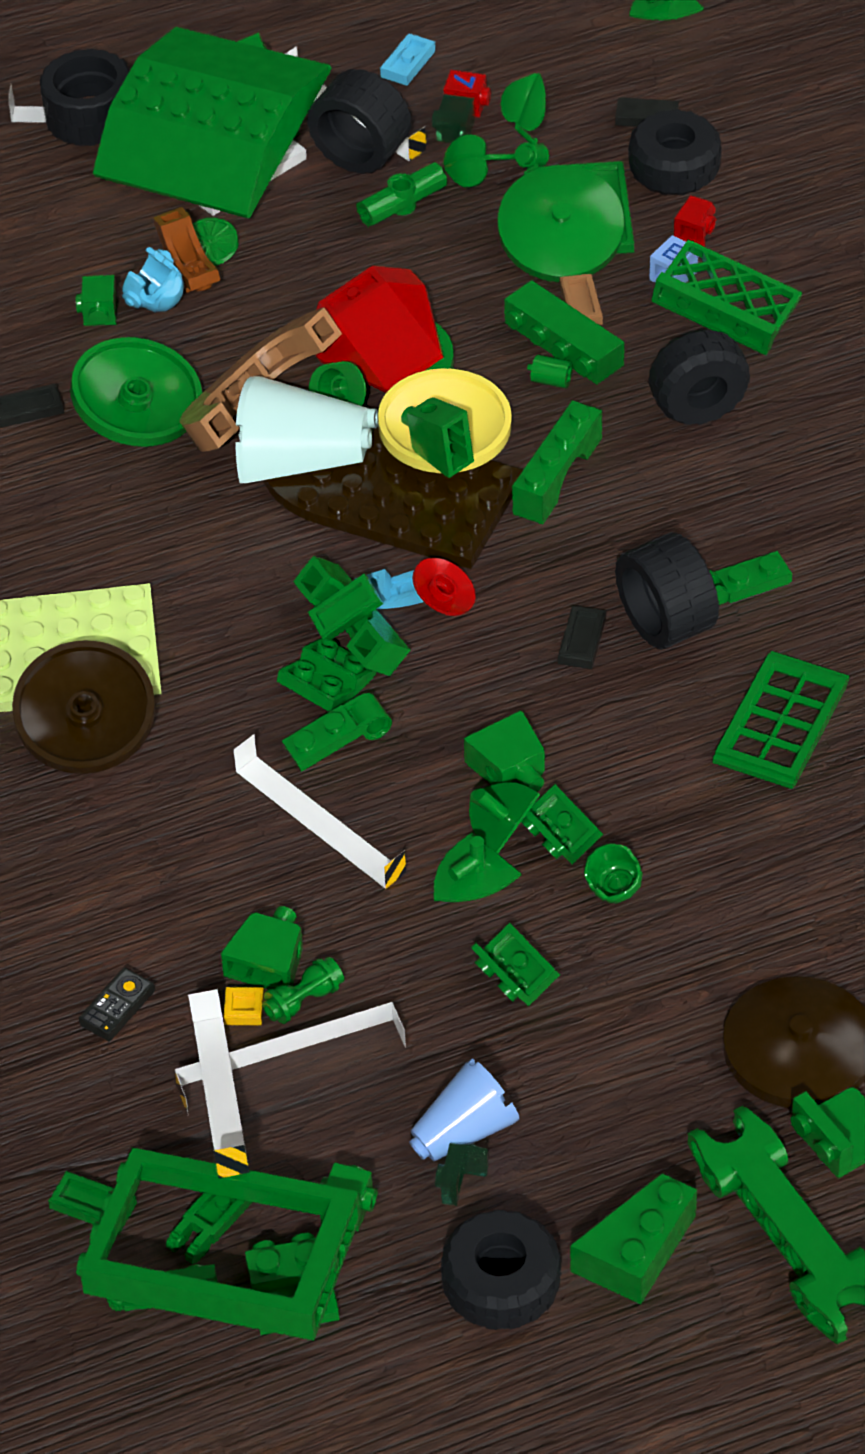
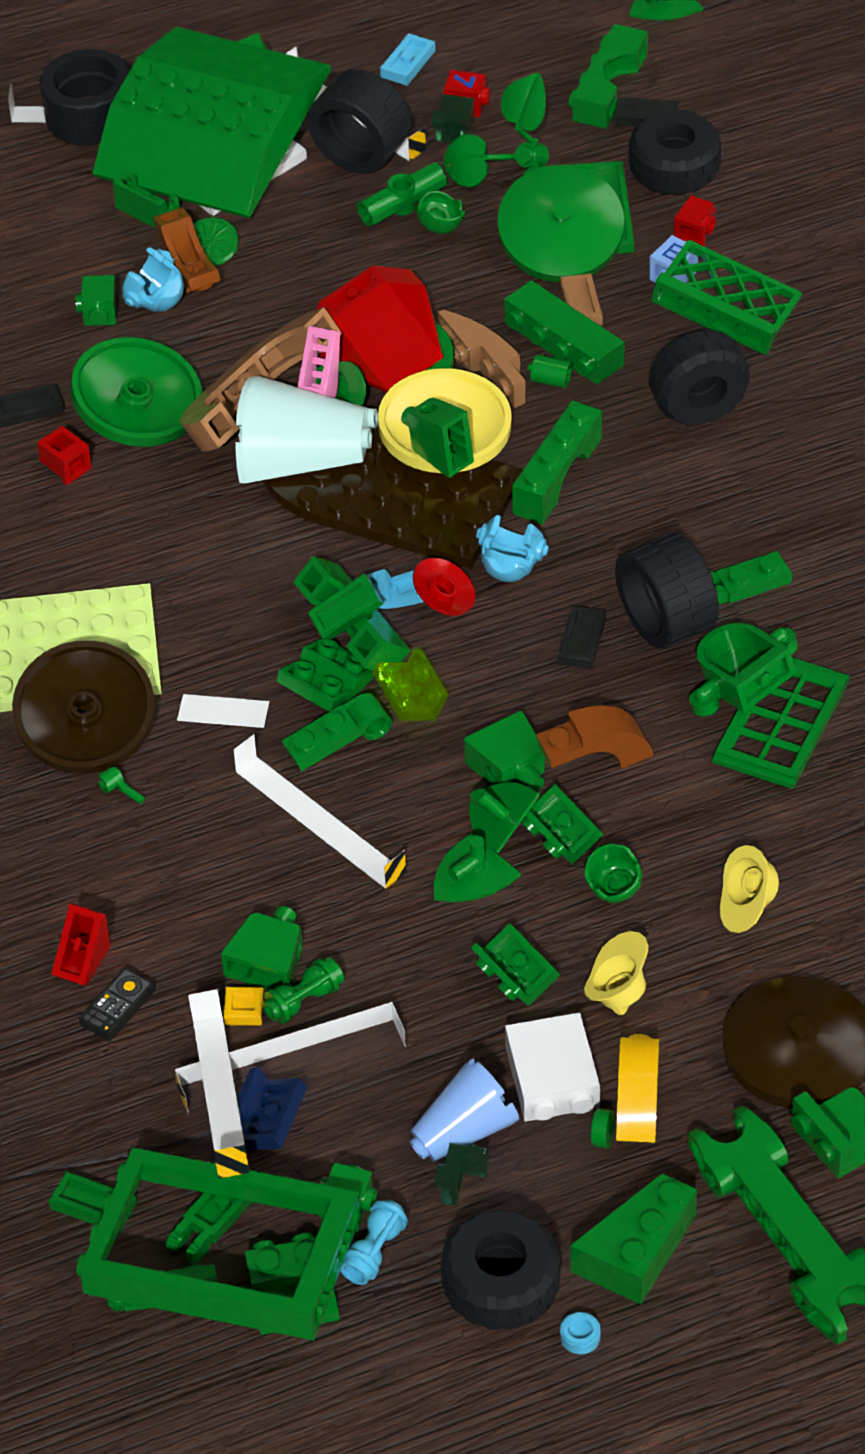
none -> red brick [37,426,92,485]
none -> red slope [51,903,111,986]
none -> green hand [98,767,145,805]
none -> green hinge [112,172,180,228]
none -> white sticker [177,694,269,728]
none -> dark blue bracket [237,1067,307,1150]
none -> bright pink slope [298,326,340,398]
none -> medium azure piece [341,1200,408,1285]
none -> clear neon green bracket [372,648,448,721]
none -> green hair [416,190,466,234]
none -> medium nougat slope [438,309,526,408]
none -> medium azure helmet [476,515,549,582]
none -> white brick [505,1012,600,1122]
none -> dark orange arch [536,705,654,769]
none -> medium azure tile [560,1312,601,1354]
none -> green arch [569,24,648,129]
none -> light yellow piece [584,931,648,1015]
none -> green tile [591,1108,615,1149]
none -> yellow arch [616,1034,659,1142]
none -> green piece [689,623,798,717]
none -> light yellow piece [720,845,779,933]

